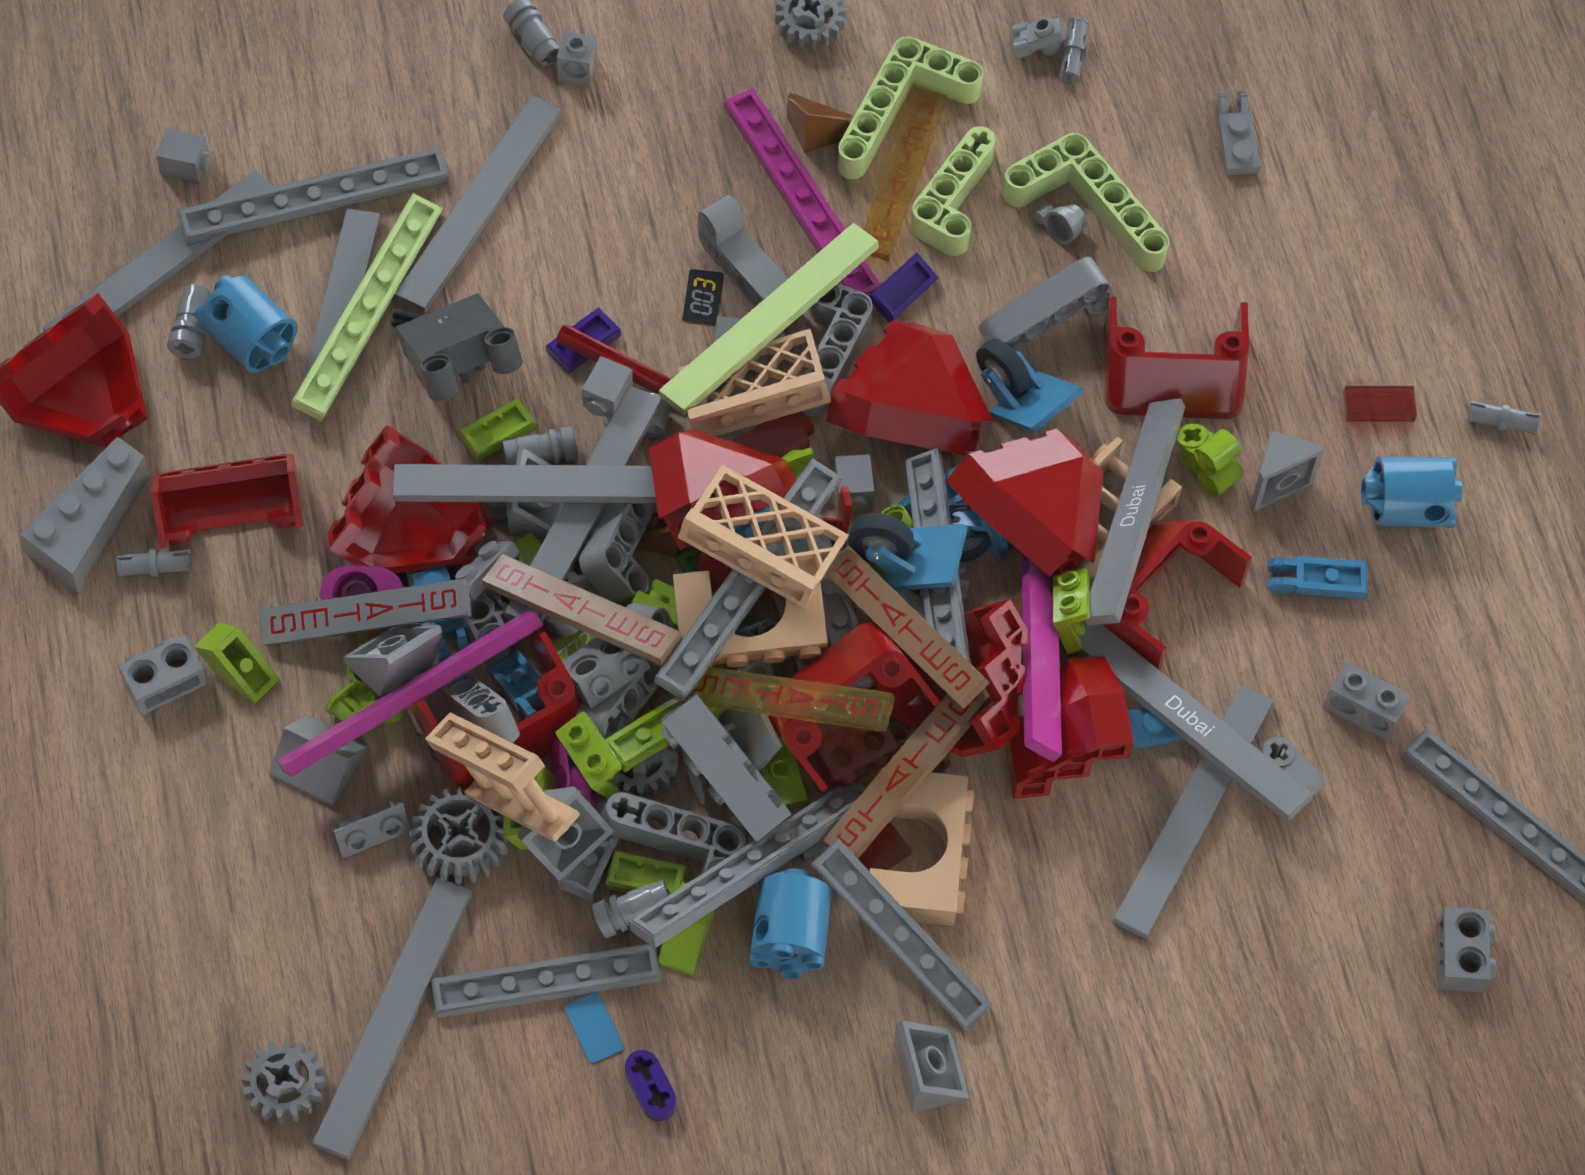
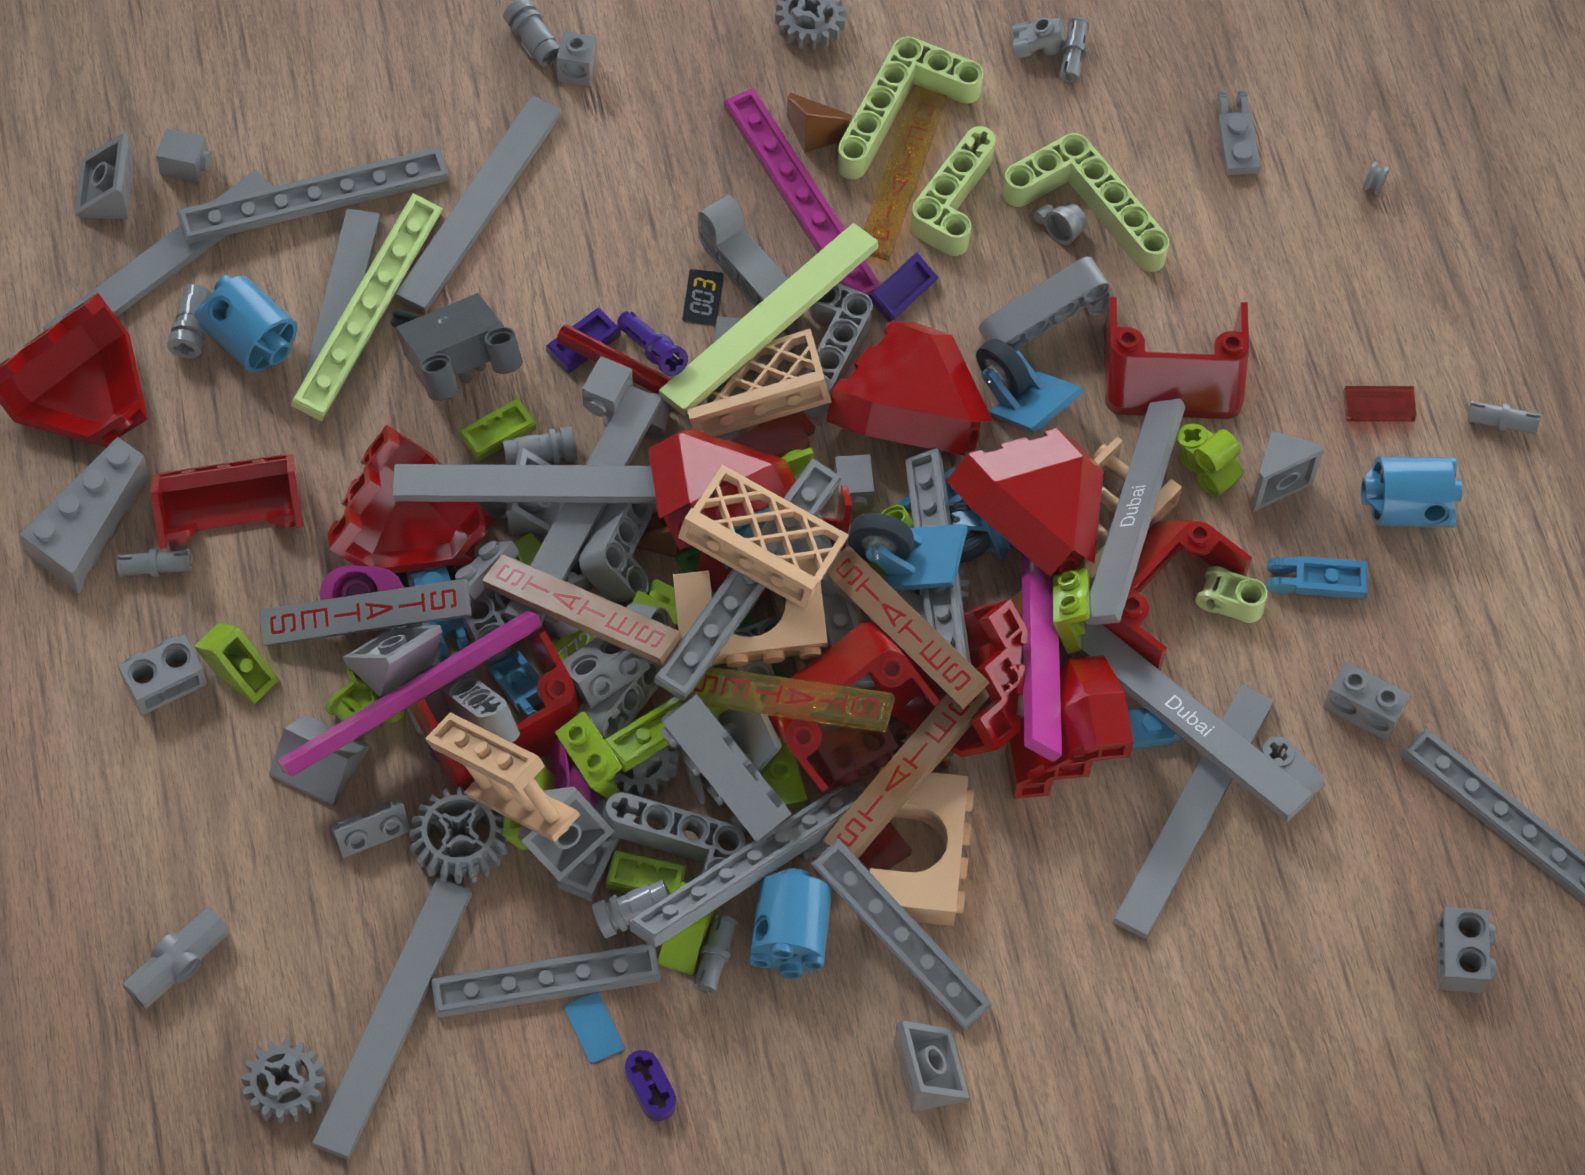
none -> light grey slope [75,133,135,219]
none -> light grey piece [122,908,230,1009]
none -> dark purple pin [617,311,688,376]
none -> light grey pin [693,915,738,994]
none -> yellowish green piece [1195,566,1268,623]
none -> light grey bush [1362,161,1390,196]

